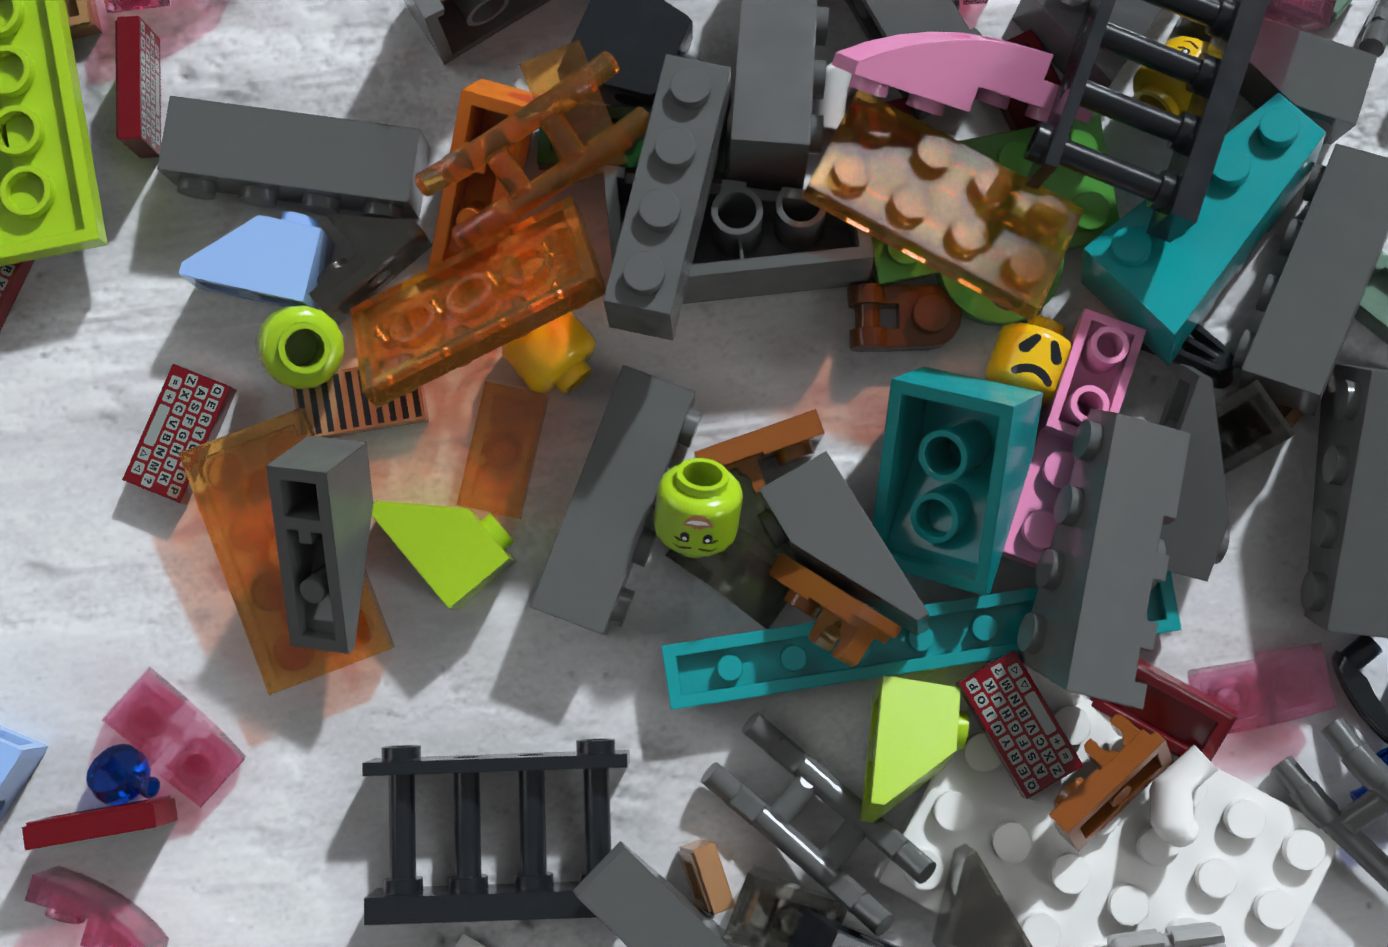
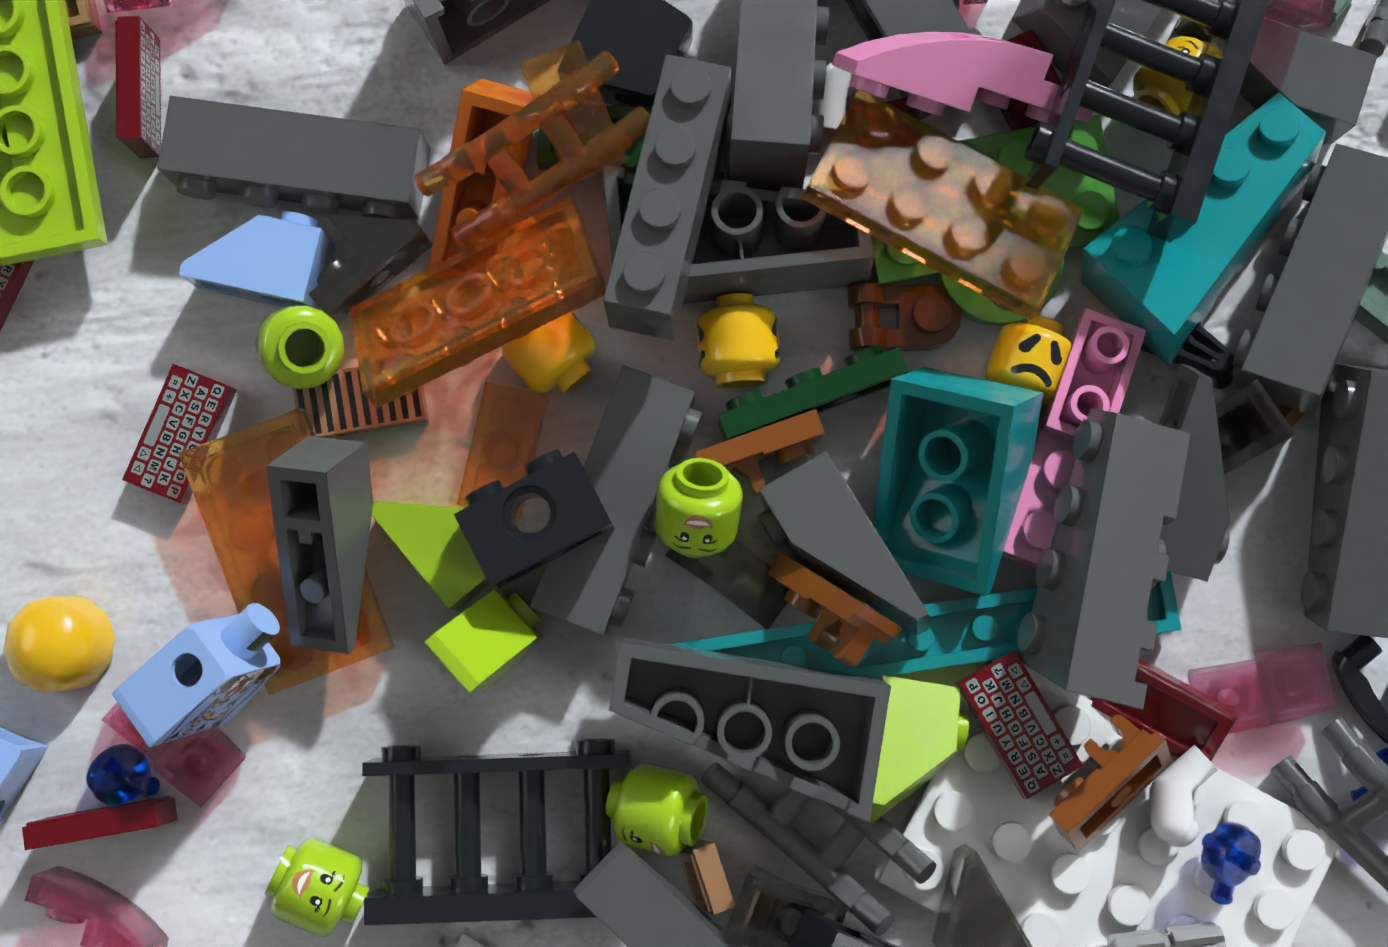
none -> yellow hair [3,596,115,693]
none -> light blue torso [111,603,280,748]
none -> lime head [264,838,369,937]
none -> lime slope [425,589,544,693]
none -> black brick [454,449,615,589]
none -> lime head [606,763,708,858]
none -> dark grey wedge [609,637,891,823]
none -> yellow head [696,293,781,388]
none -> dark green plate [718,345,908,441]
none -> clear blue piece [1201,822,1261,905]

